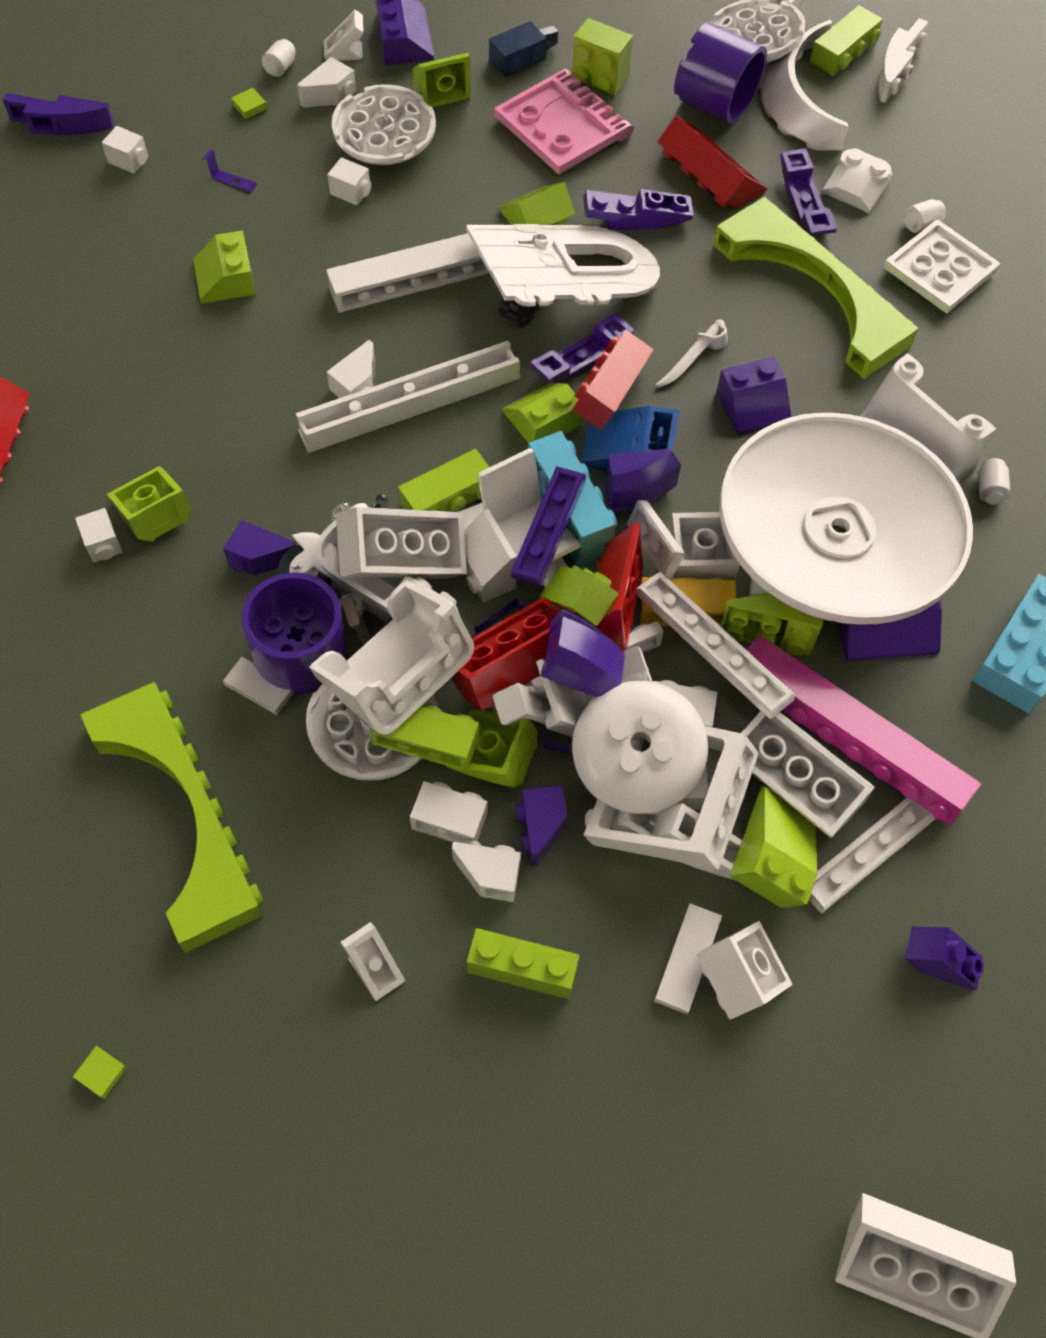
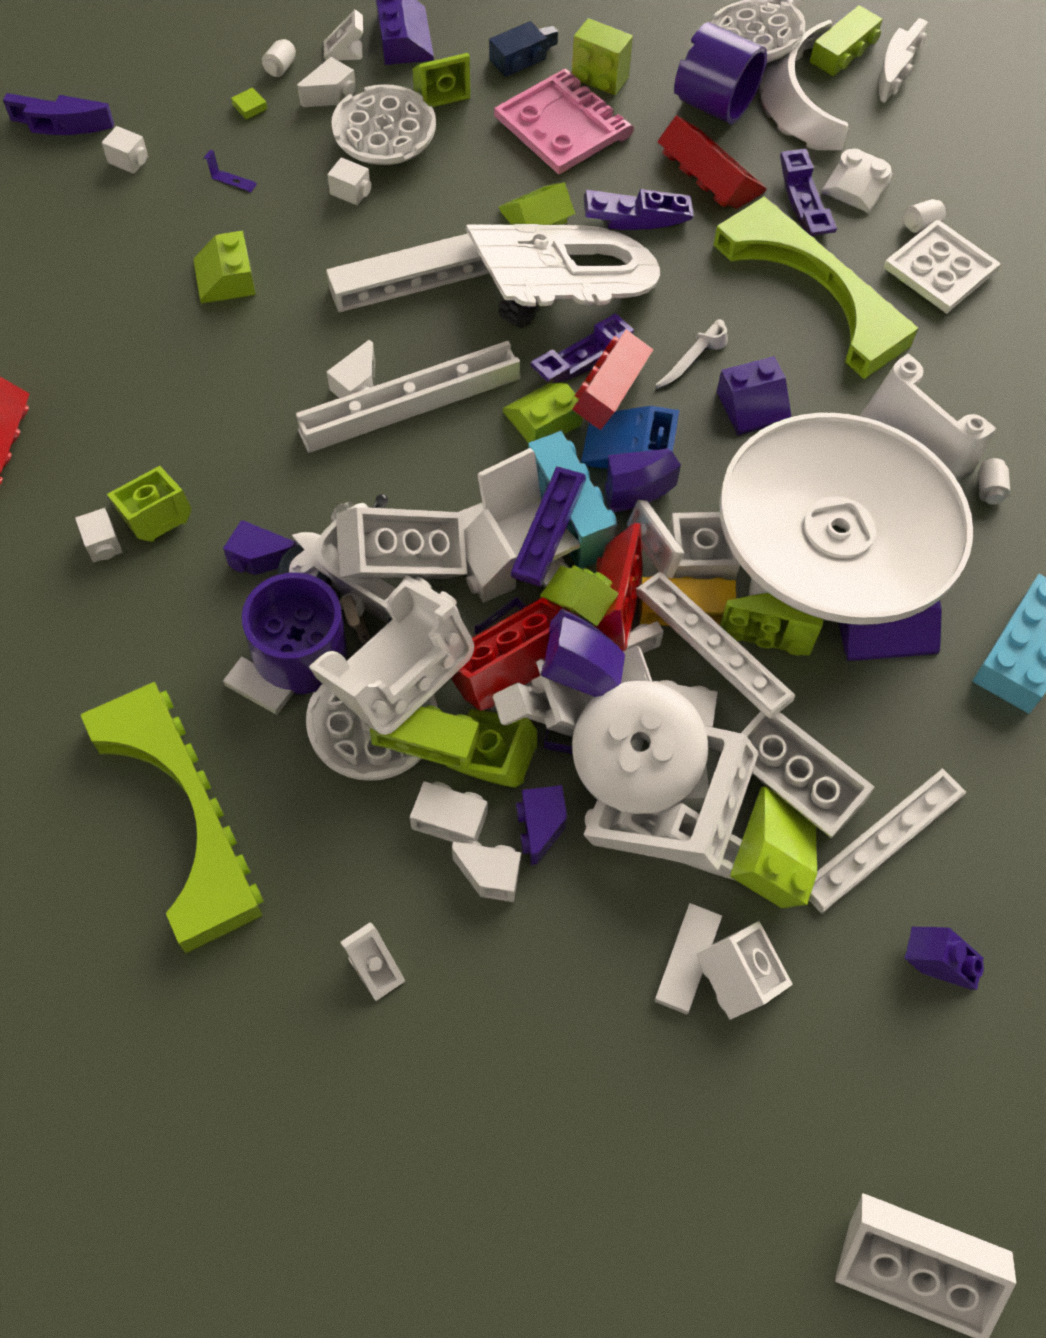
lime tile [73,1046,127,1099] -> none
lime brick [398,448,490,512] -> none
lime brick [467,928,580,999] -> none
dark pink brick [747,635,981,826] -> none

